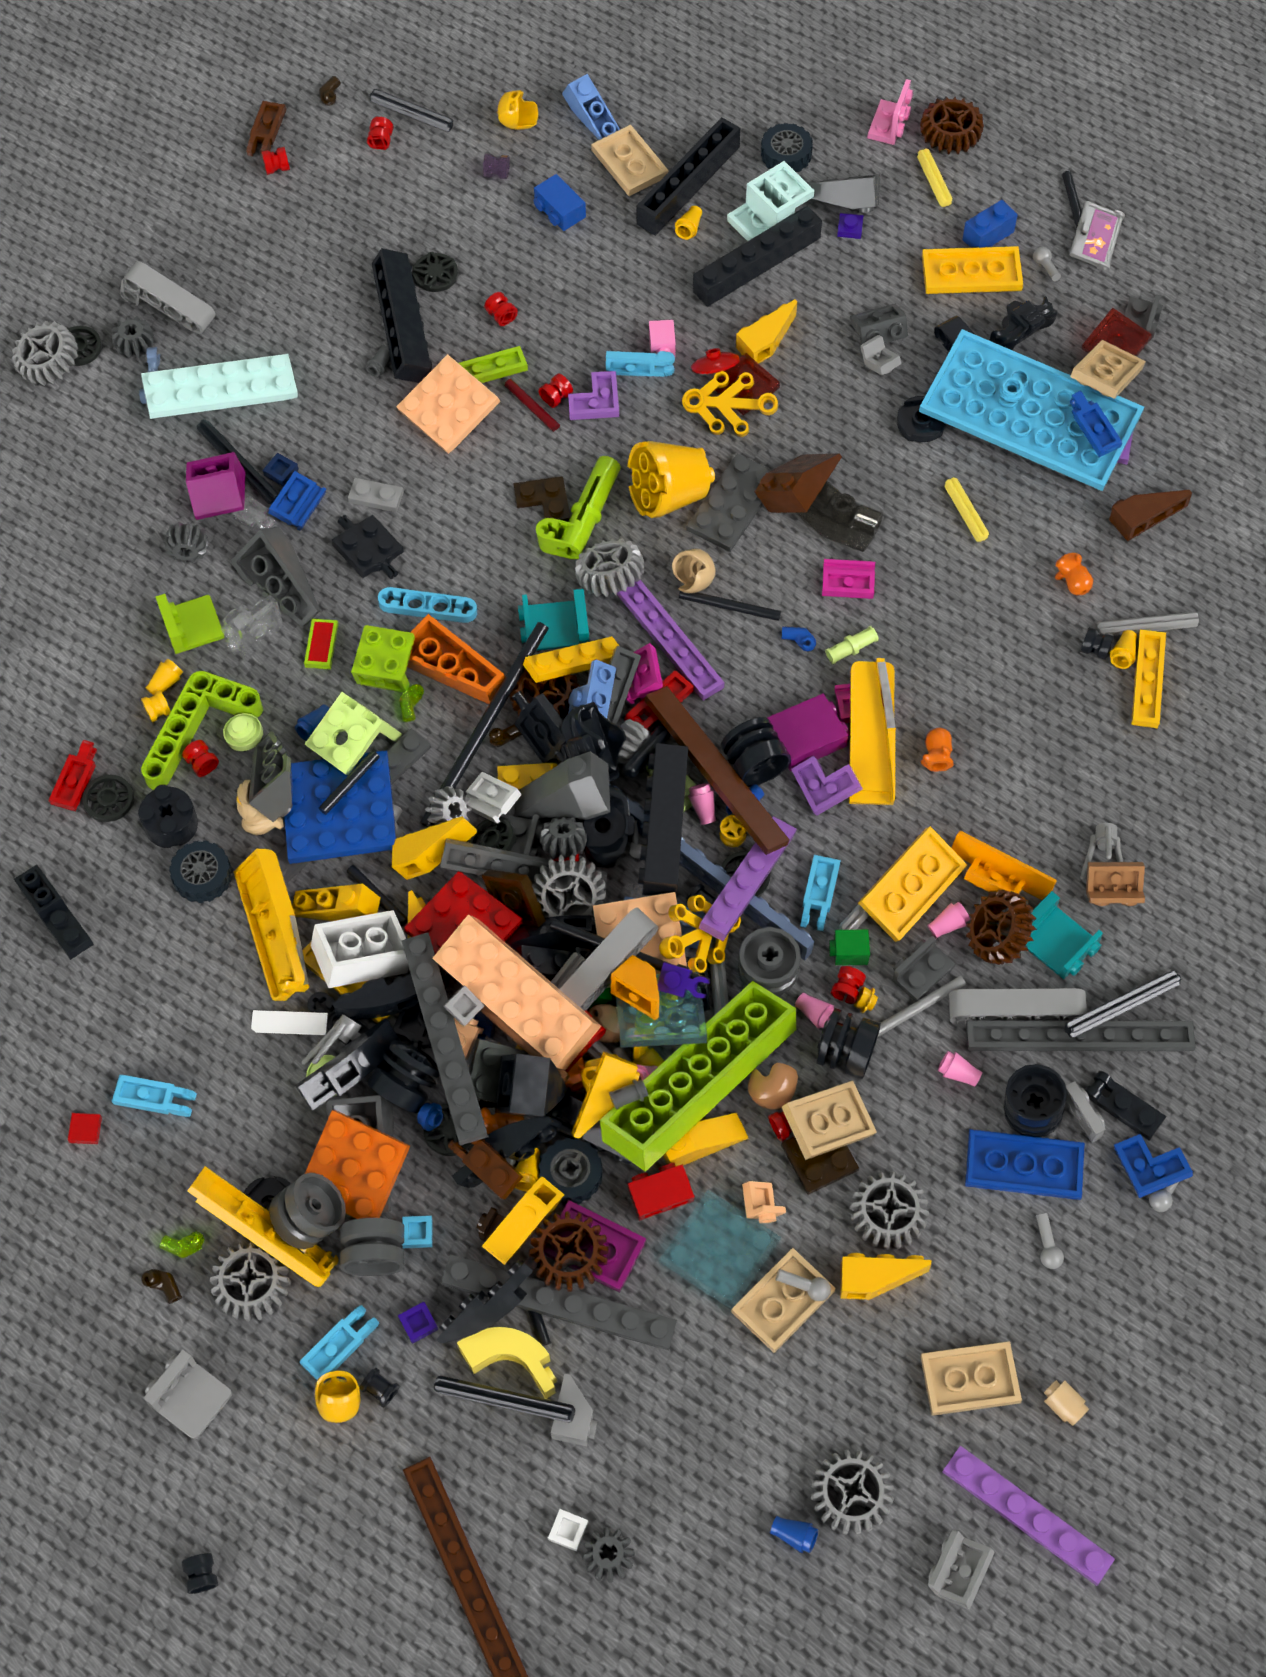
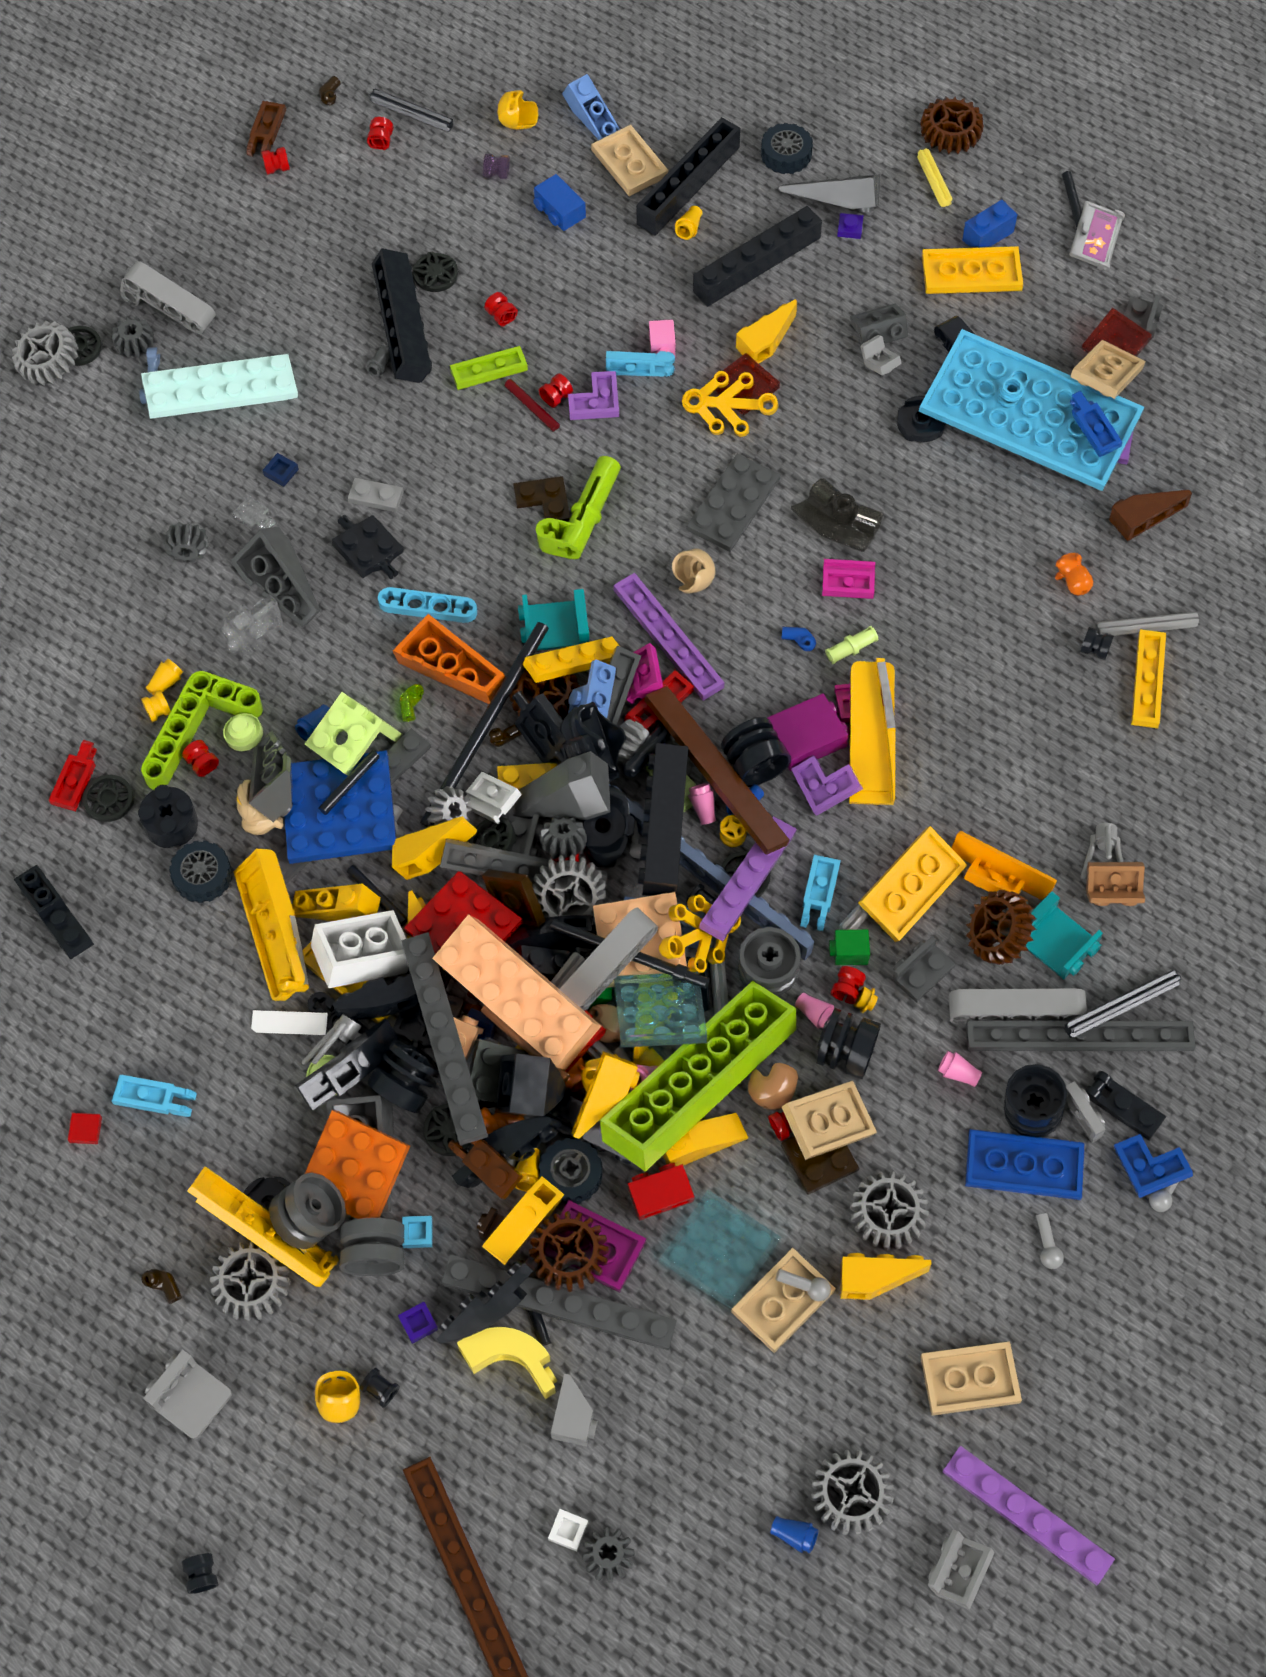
lime bracket [155,594,225,654] -> none
clear neon green arm [159,1231,205,1258] -> none
magenta slope [186,452,245,520] -> none
black axle [197,419,279,505] -> none
blue plate [268,471,326,531] -> none
medium azure hinge [300,1305,379,1380] -> none
tile [304,619,338,669] -> none
lime bracket [351,625,415,693] -> none
light nougat plate [396,354,500,454] -> none
blue plate [417,1103,443,1131] -> none
black axle [434,1375,576,1423] -> none
light grey tile [443,985,485,1026] -> none
light grey gear [575,538,644,597] -> none
dark grey pin [609,1079,648,1109] -> none
light orange slope [611,955,660,1020] -> none
yellow cone [627,441,715,518] -> none
dark purple plate [657,962,710,998] -> none
black bar [679,591,781,621] -> none
red dish [691,348,740,374] -> none
light aqua bracket [727,161,814,241] -> none
light nougat bracket [742,1181,786,1223] -> none
reddish brown slope [754,453,842,513] -> none
bright pink bracket [868,79,913,145] -> none
light grey bar [877,976,966,1038] -> none
orange animal [921,728,954,772] -> none
bright pink cone [927,902,970,939] -> none
light yellow axle [945,477,989,542] -> none
black piece [989,296,1058,350] -> none
light grey bar [1033,247,1061,281] -> none
tan brick [1044,1380,1089,1426] -> none
yellow cone [1110,630,1137,669] -> none

